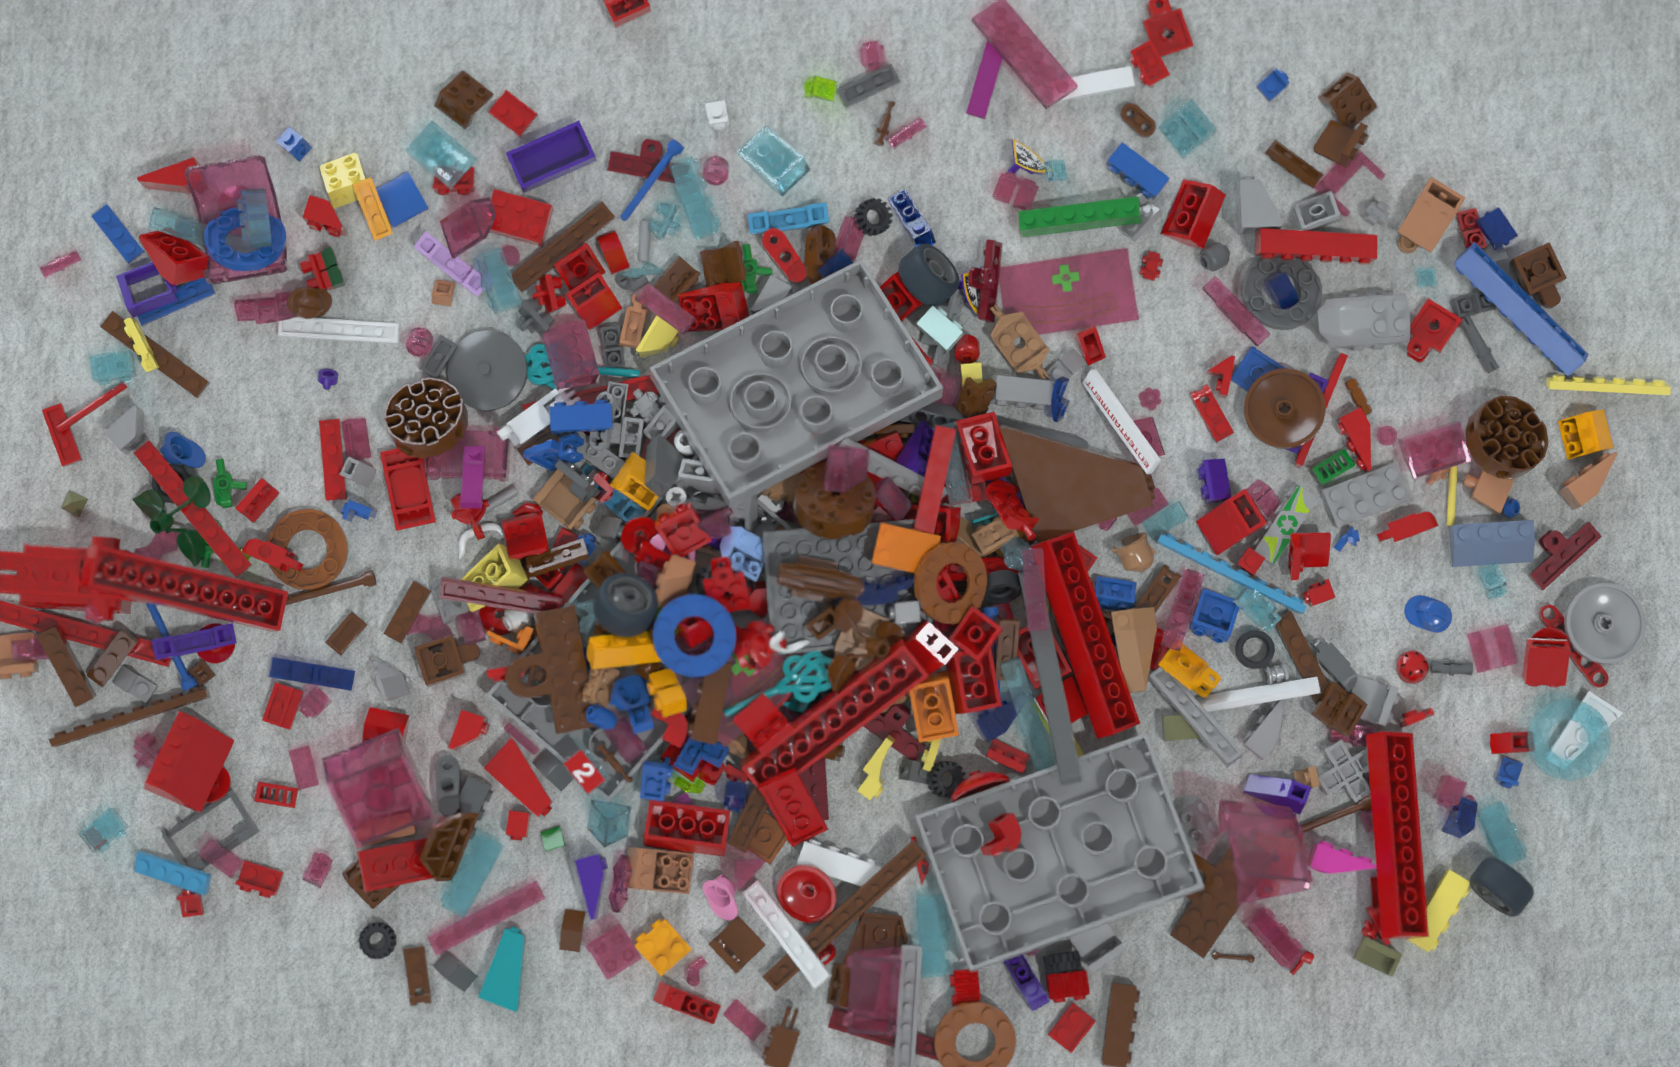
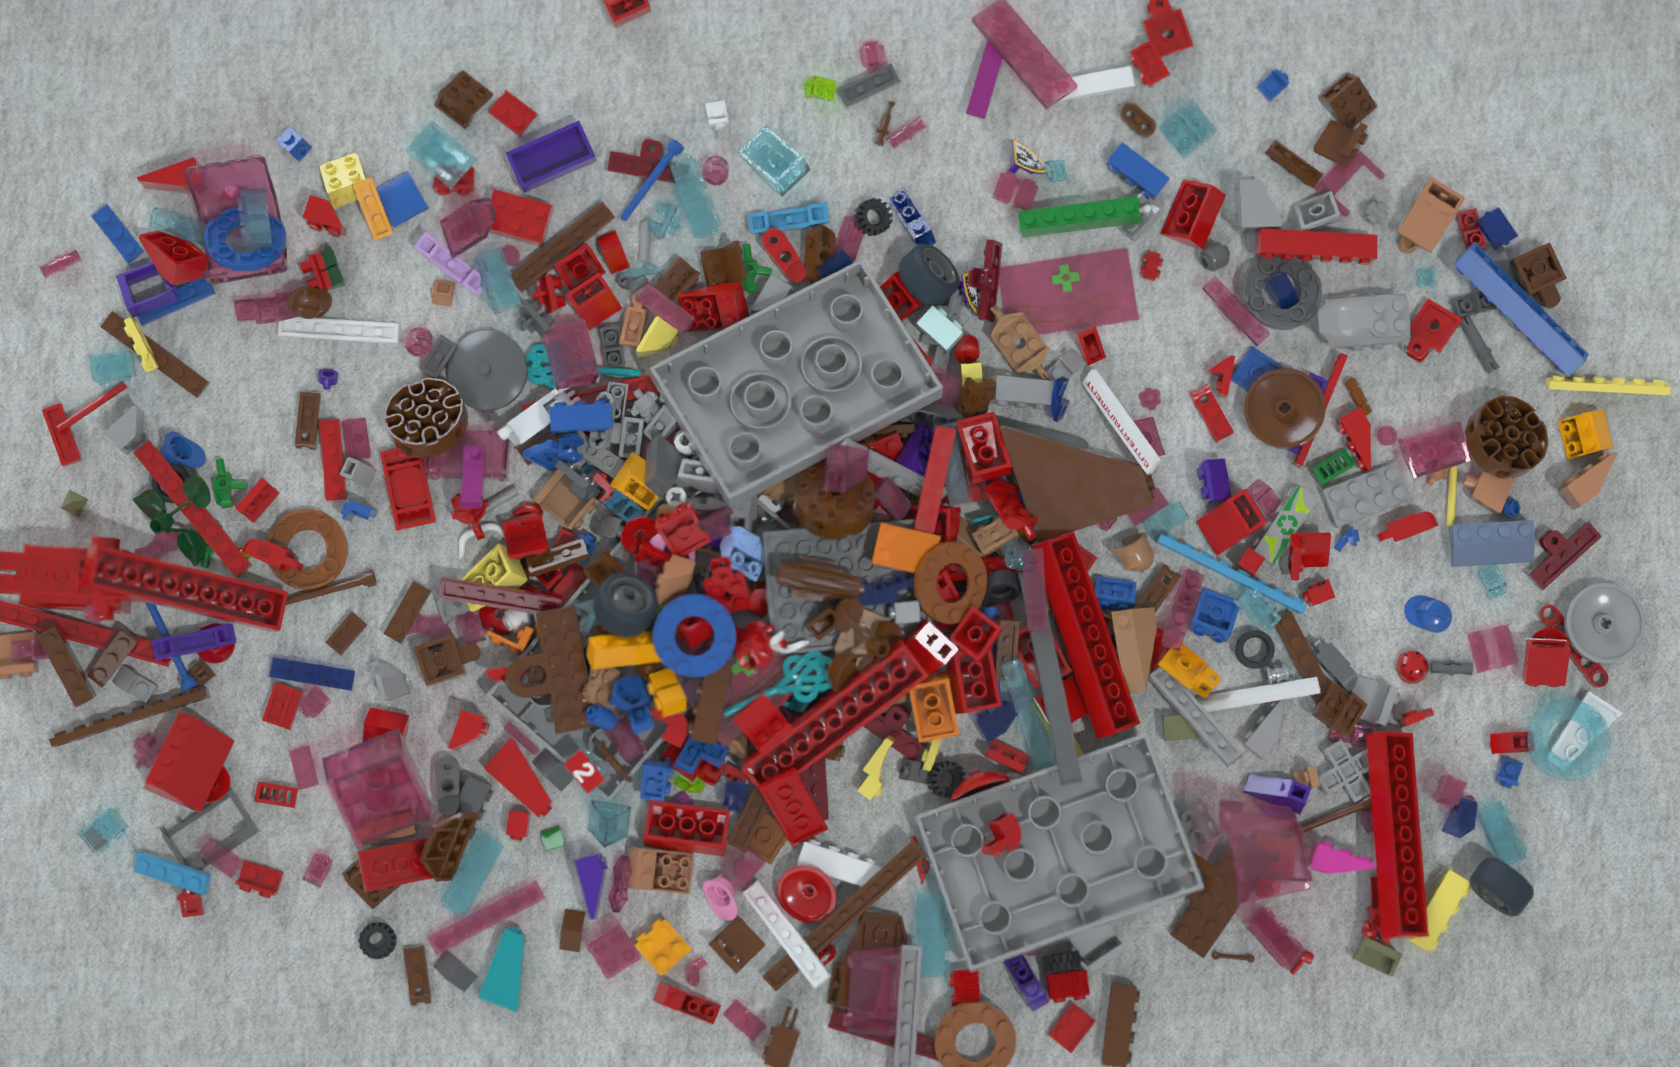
none -> reddish brown plate [295,392,321,450]

